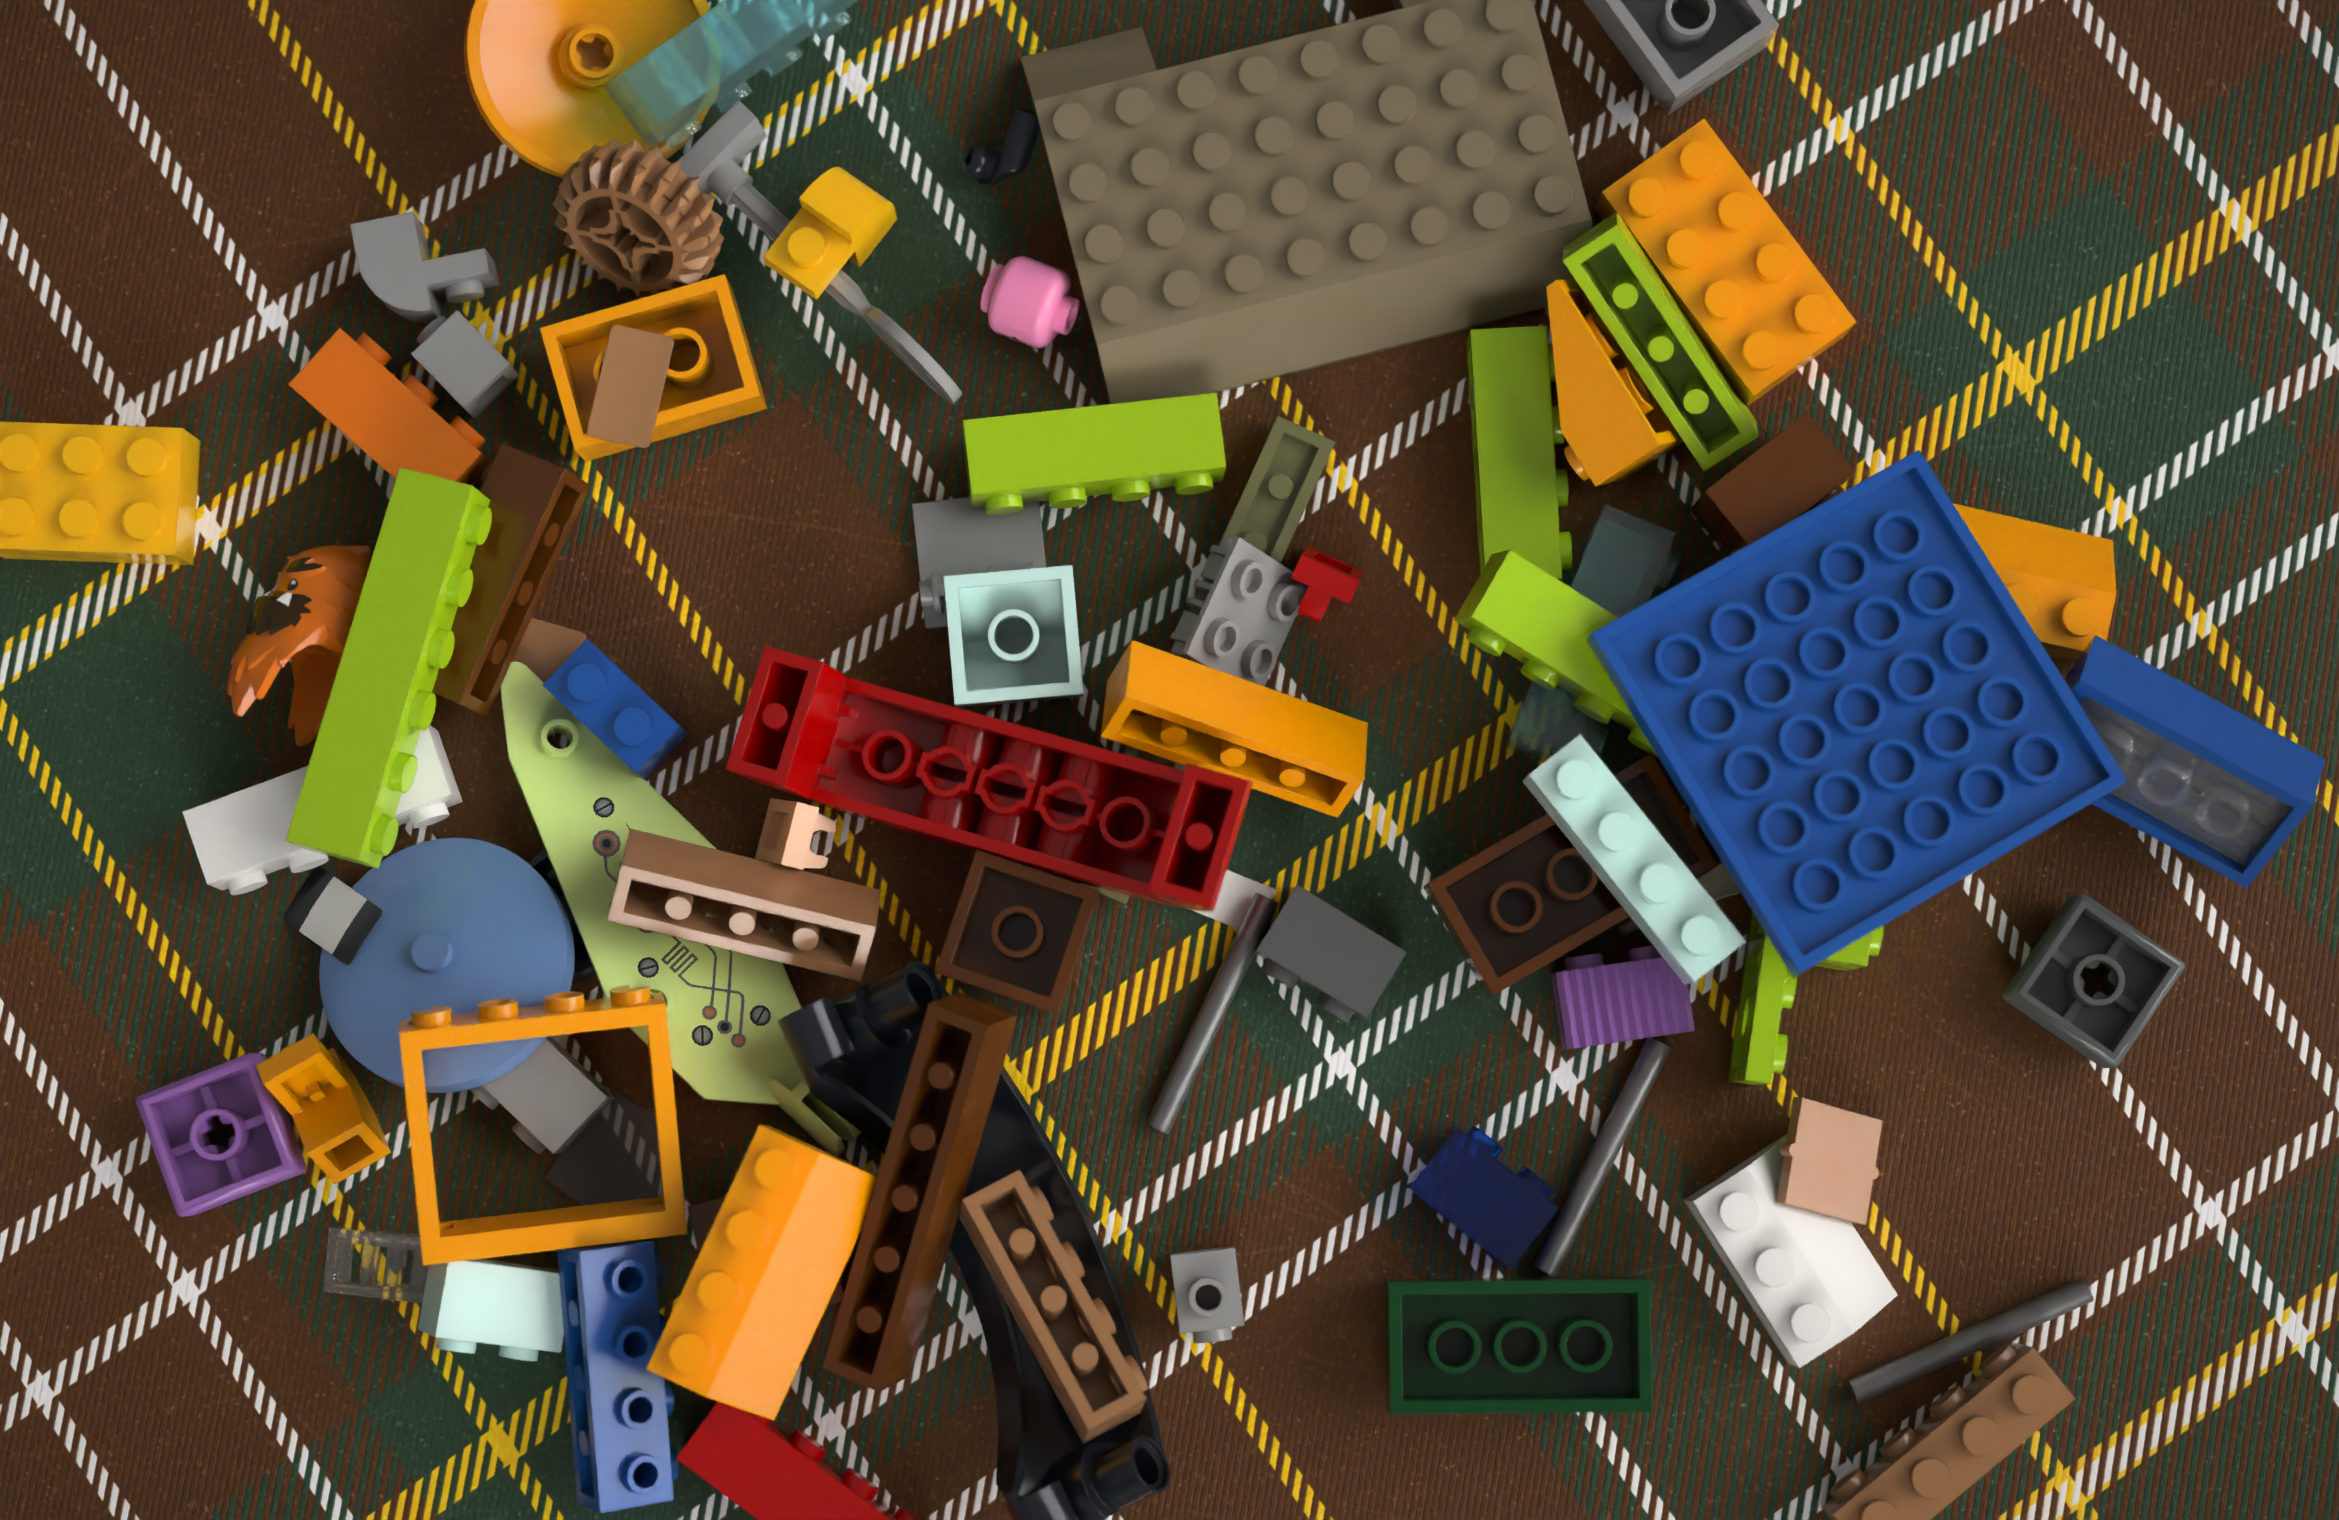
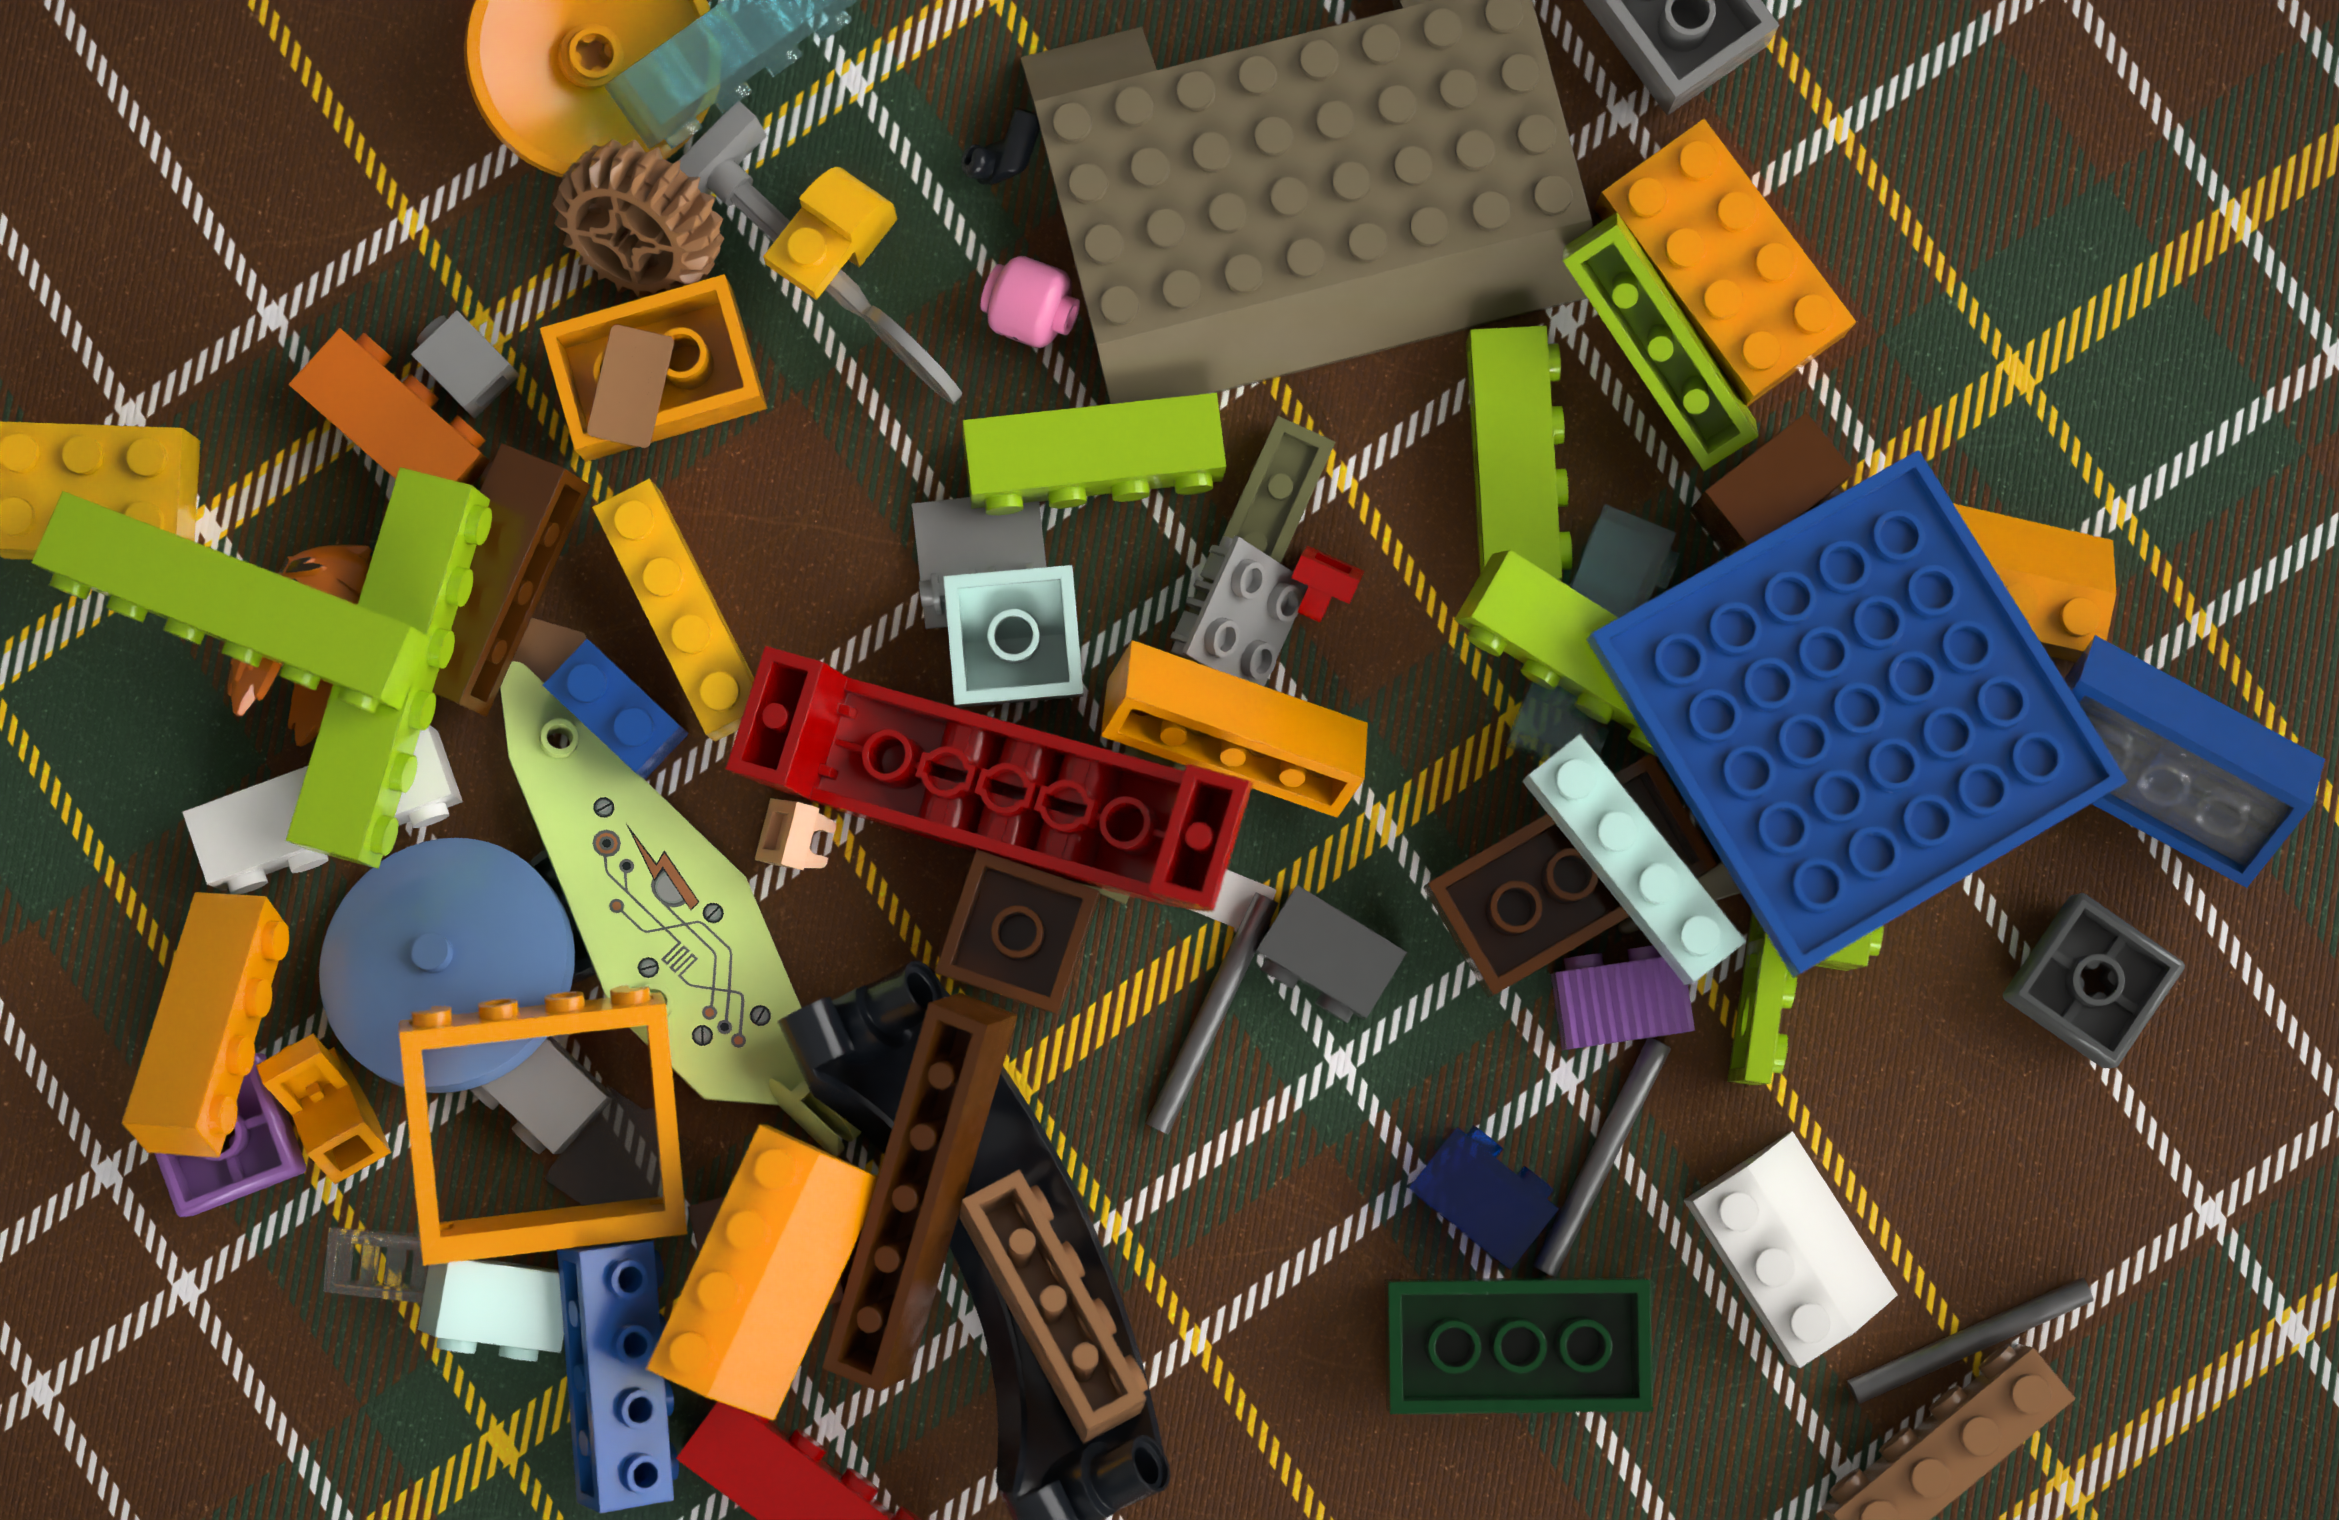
sticker [284,867,382,965] -> none
light grey brick [350,212,500,323] -> none
medium nougat brick [608,828,881,982] -> none
light grey brick [1170,1246,1244,1344] -> none
light orange slope [1546,279,1684,486] -> none
piece [1776,1097,1883,1225] -> none
none -> lime brick [32,491,431,713]
none -> light orange brick [122,892,289,1158]
none -> yellow brick [592,478,754,742]

